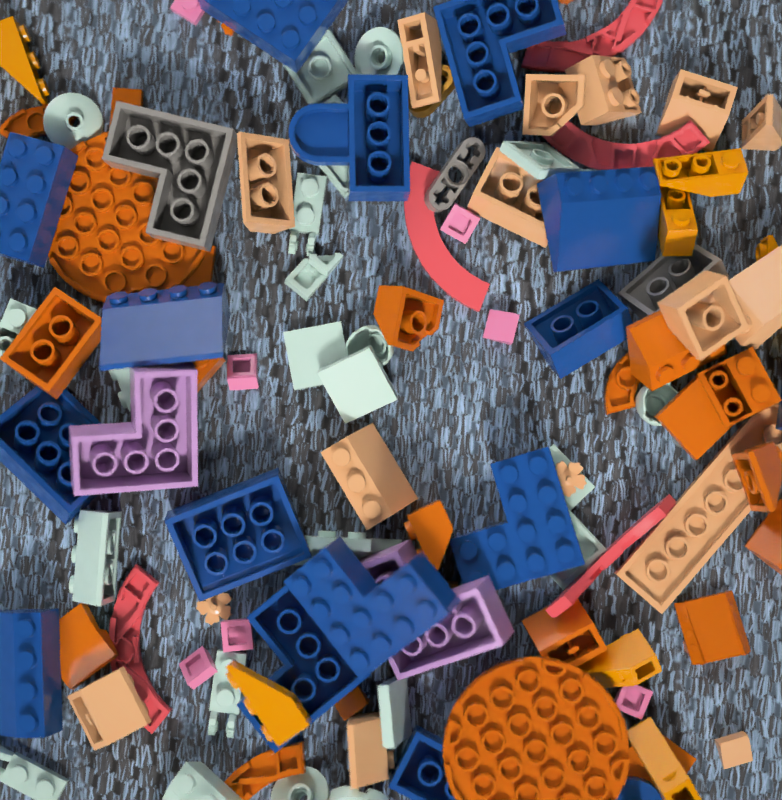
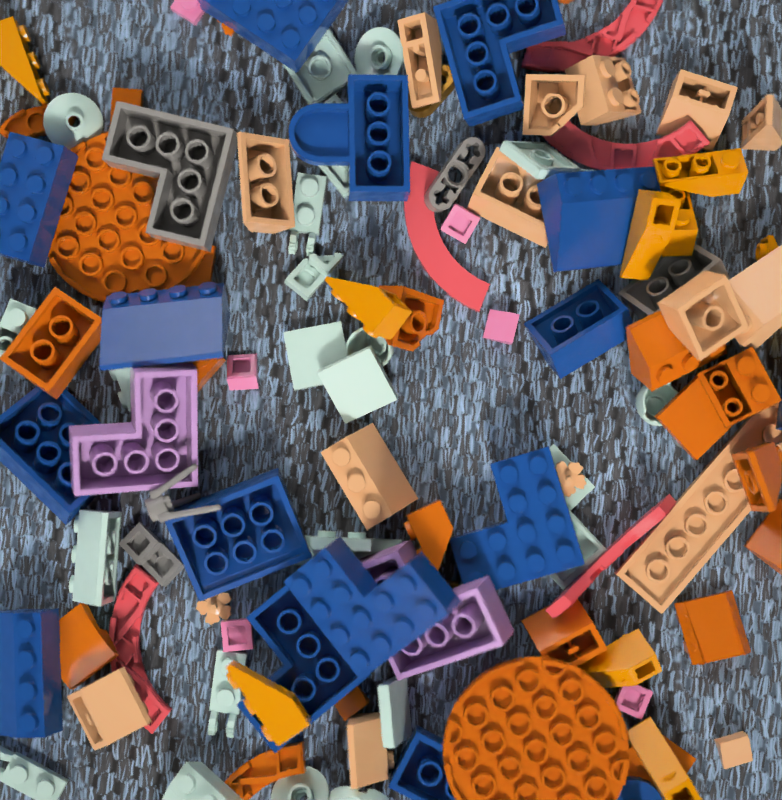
bright pink plate [179,646,218,690] -> none
orange tile [604,352,640,415] -> none
none -> light grey slope [119,522,184,587]
none -> light grey plant [144,464,222,523]
none -> light orange slope [324,276,412,340]
none -> light orange slope [619,189,681,281]

